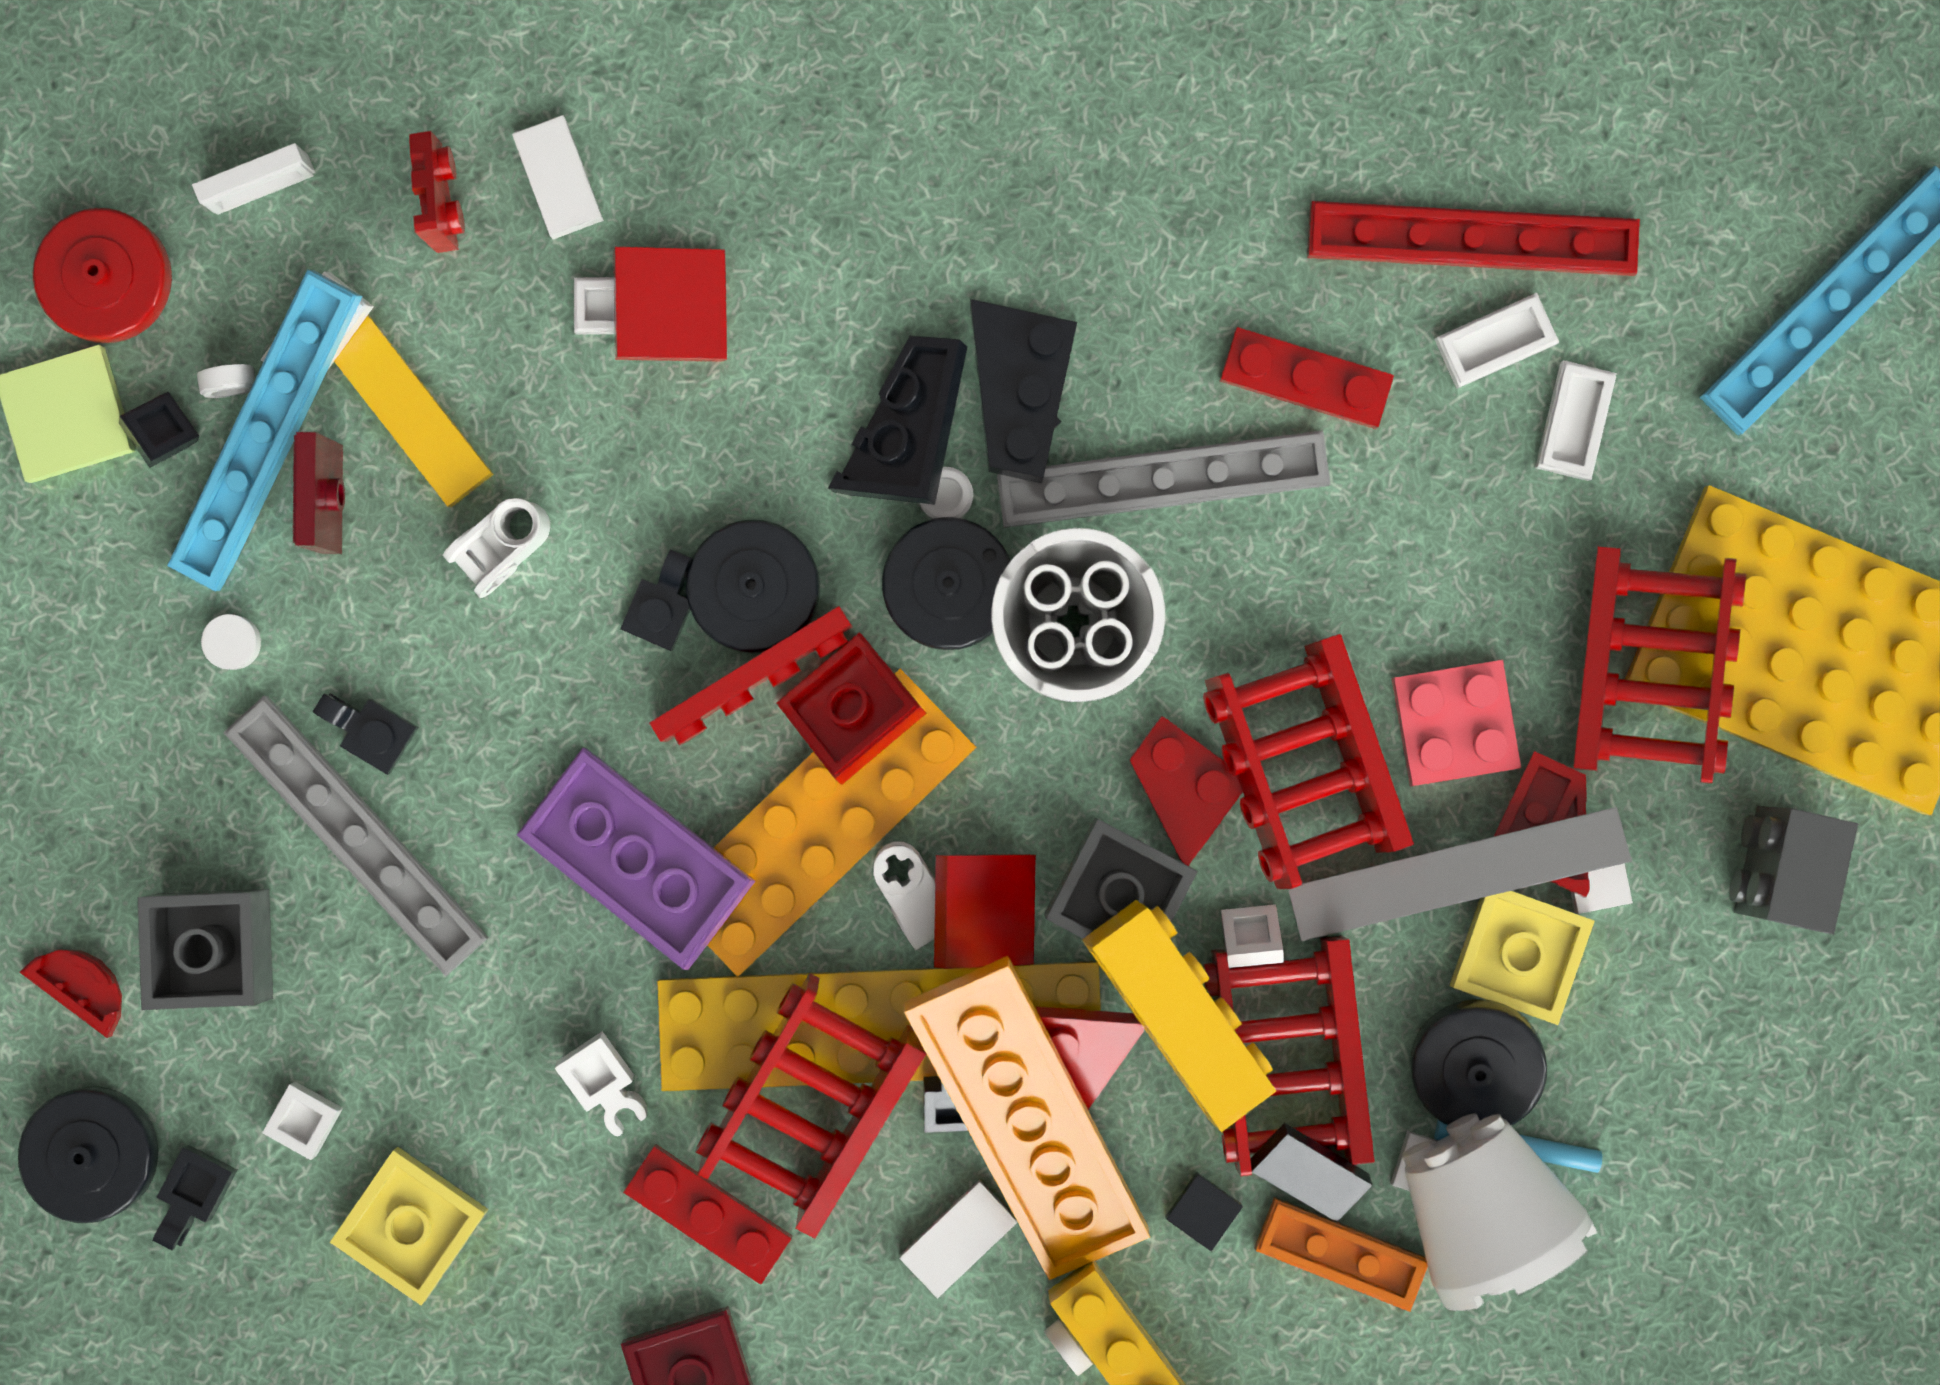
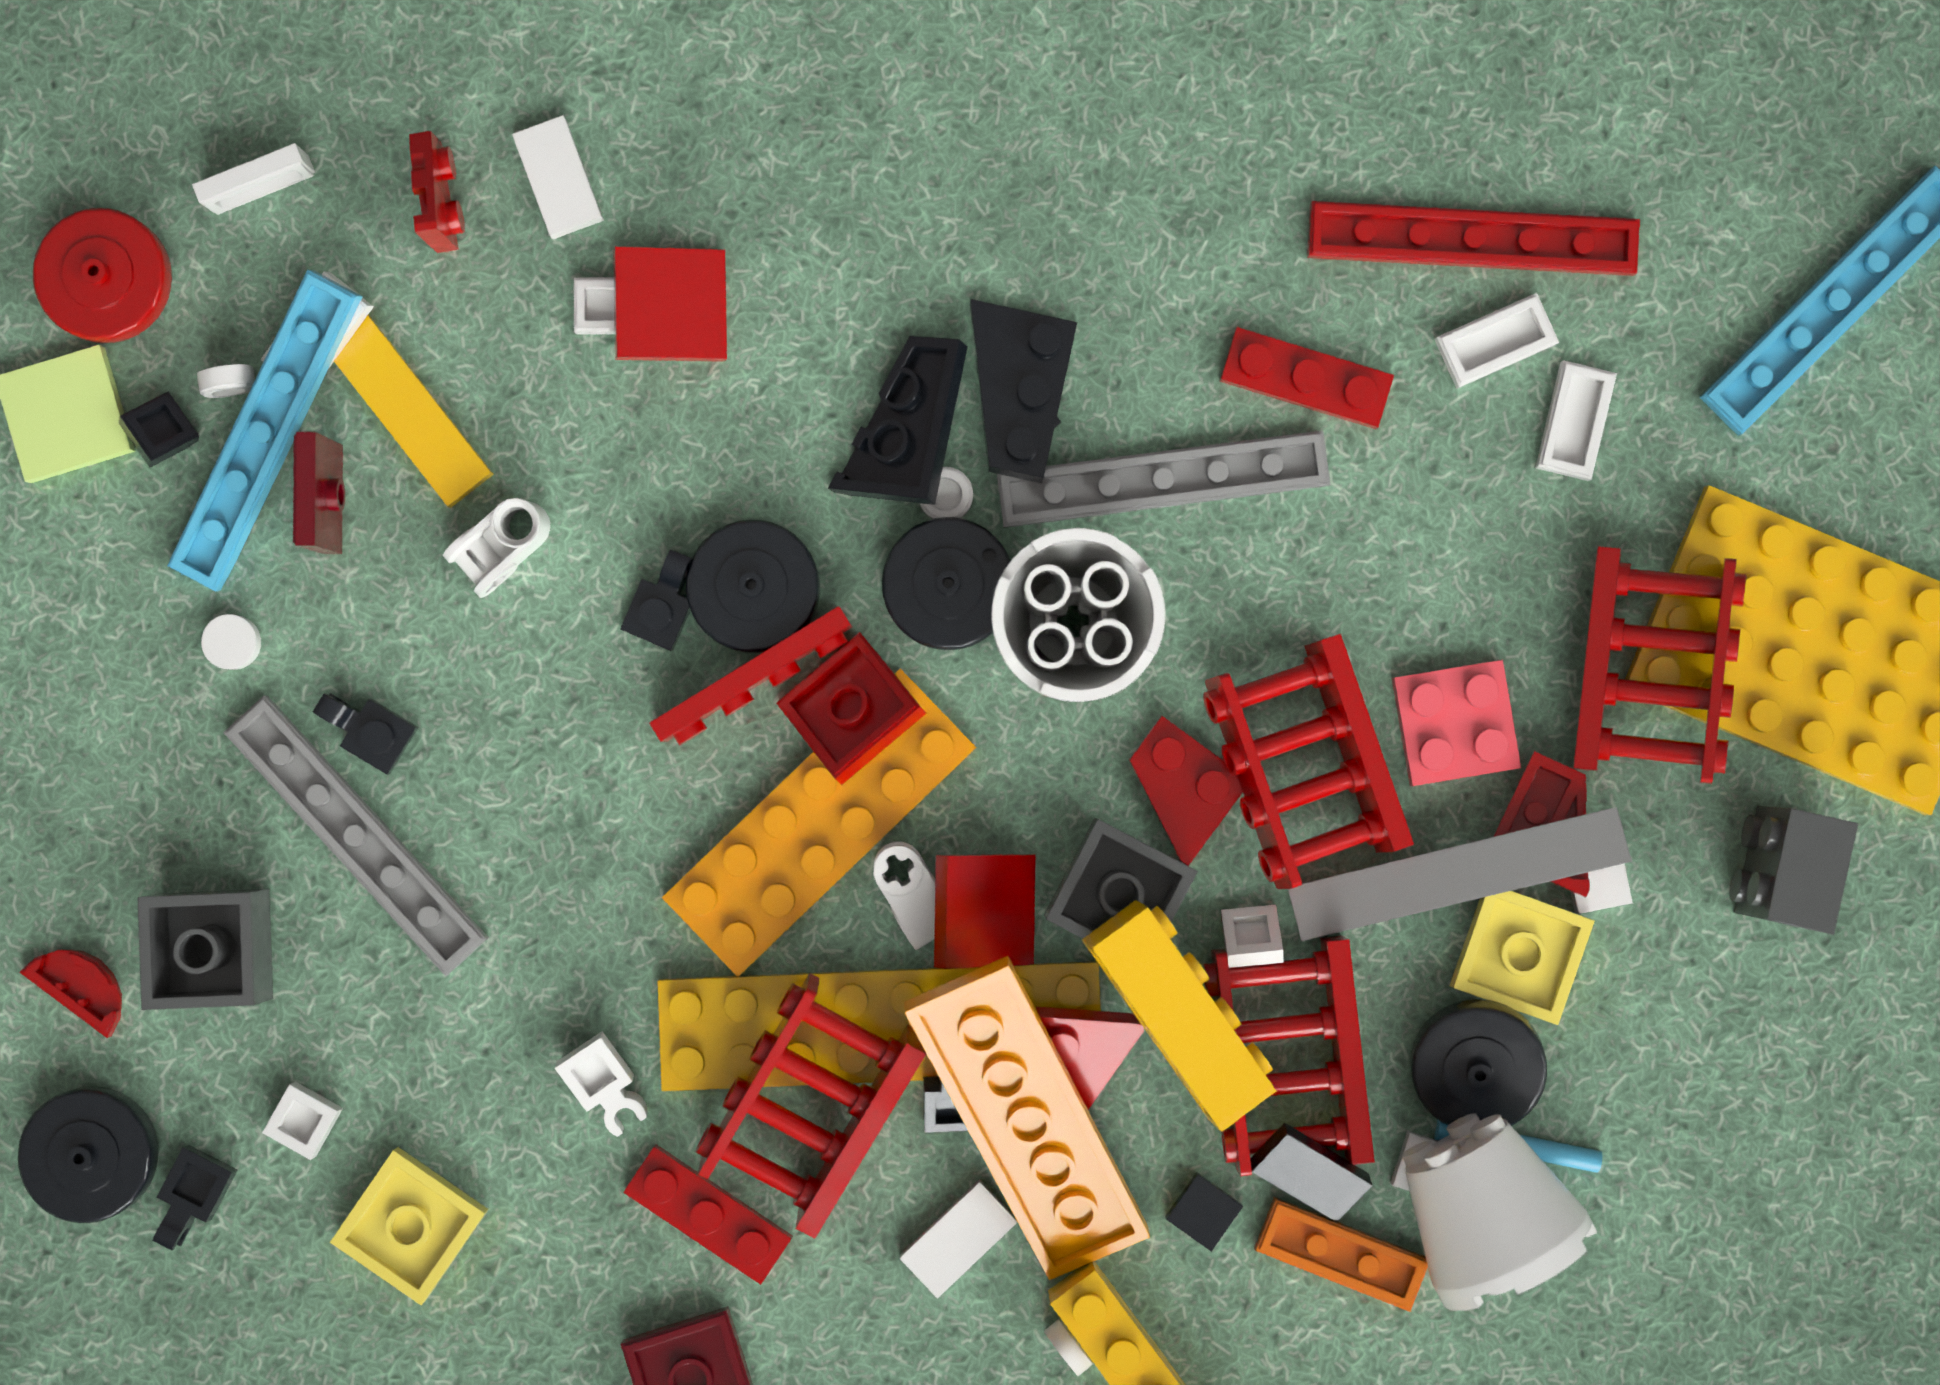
medium lavender tile [517,747,755,970] -> none

